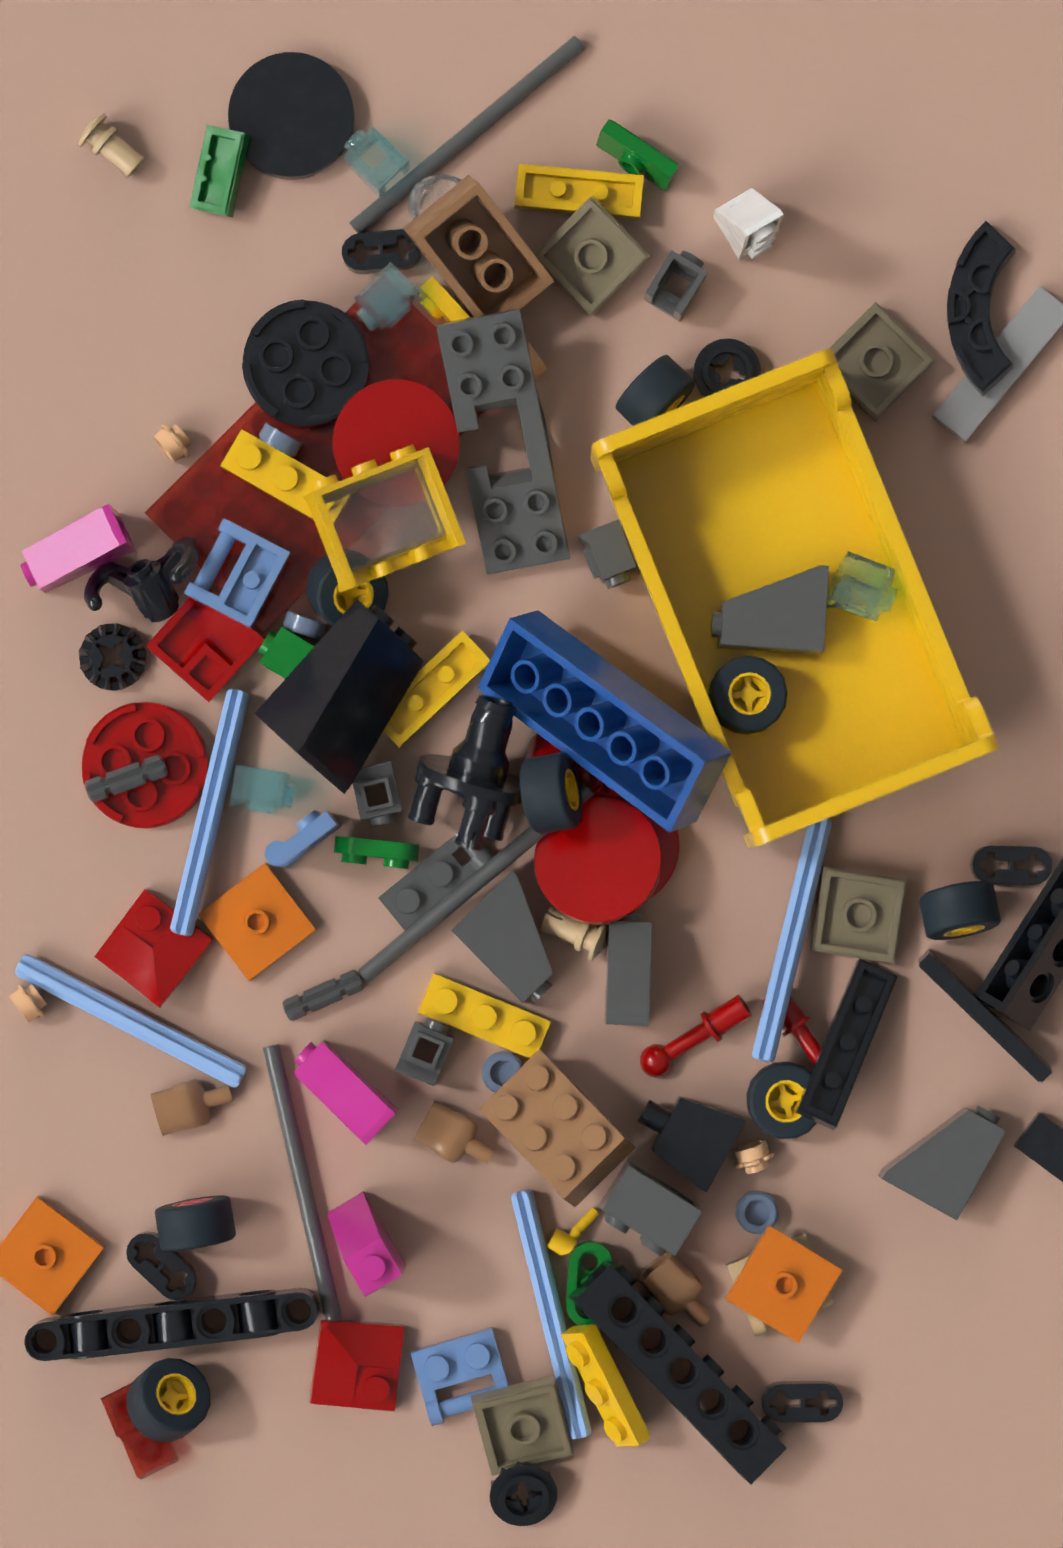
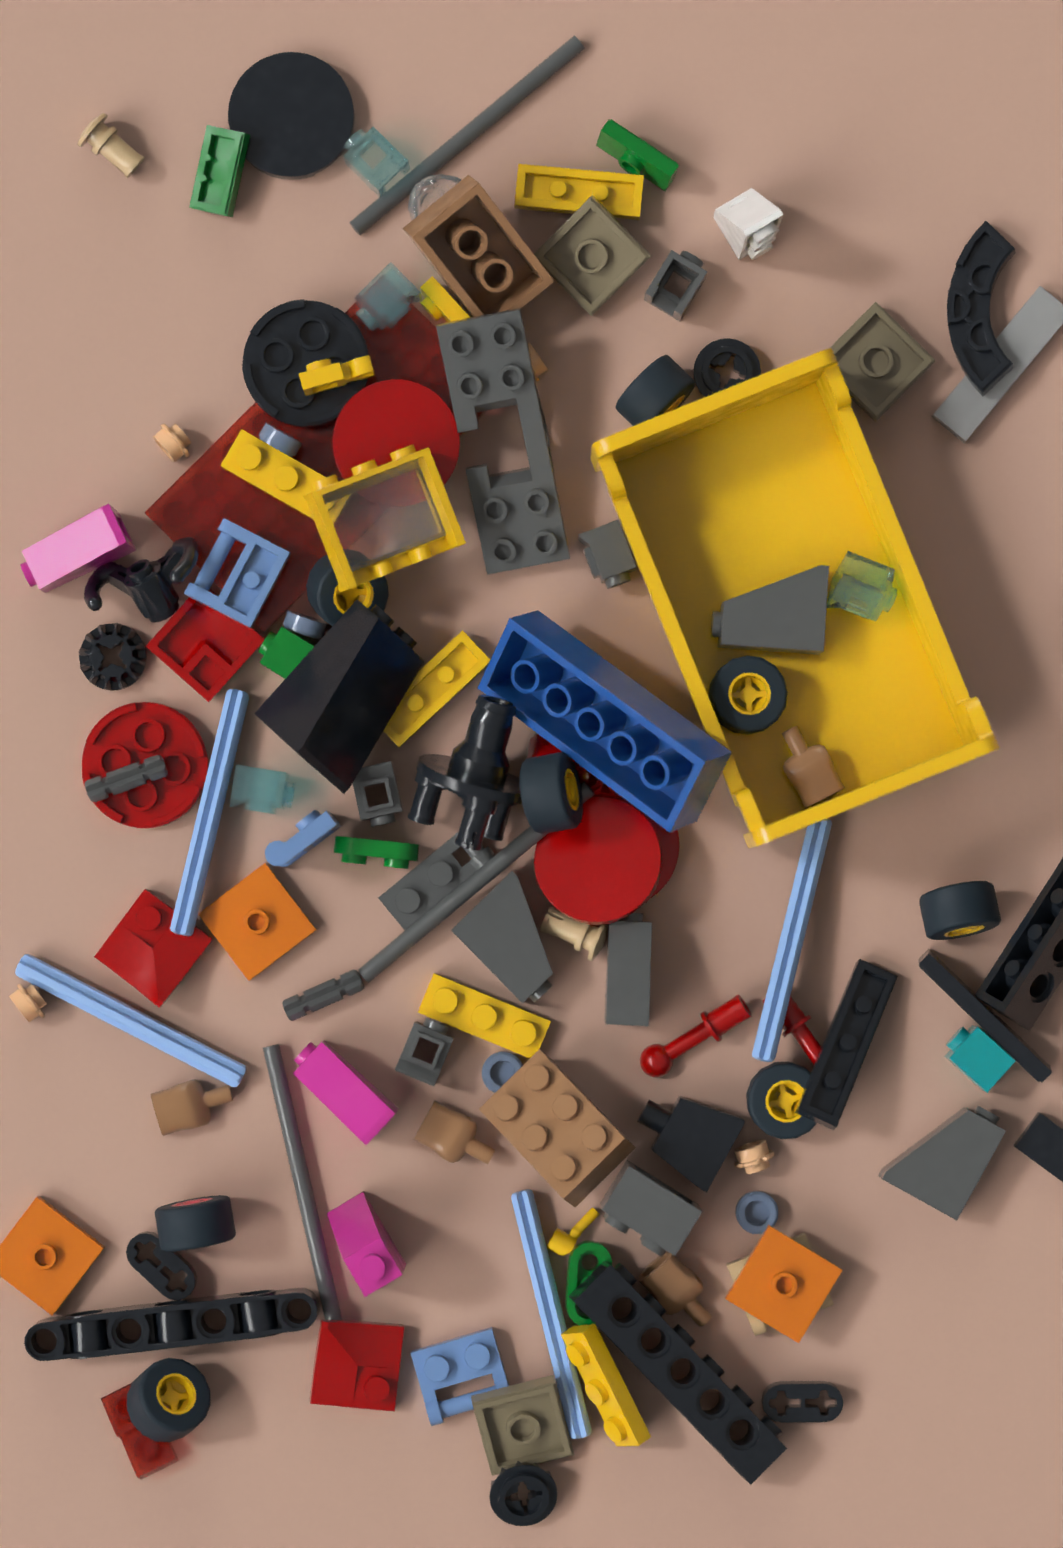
black beam [342,229,421,274] -> none
dark tan plate [810,867,907,964] -> none
black beam [970,846,1053,885] -> none
none -> yellow plate [299,355,375,396]
none -> medium nougat piece [782,726,845,808]
none -> teal brick [944,1025,1015,1093]

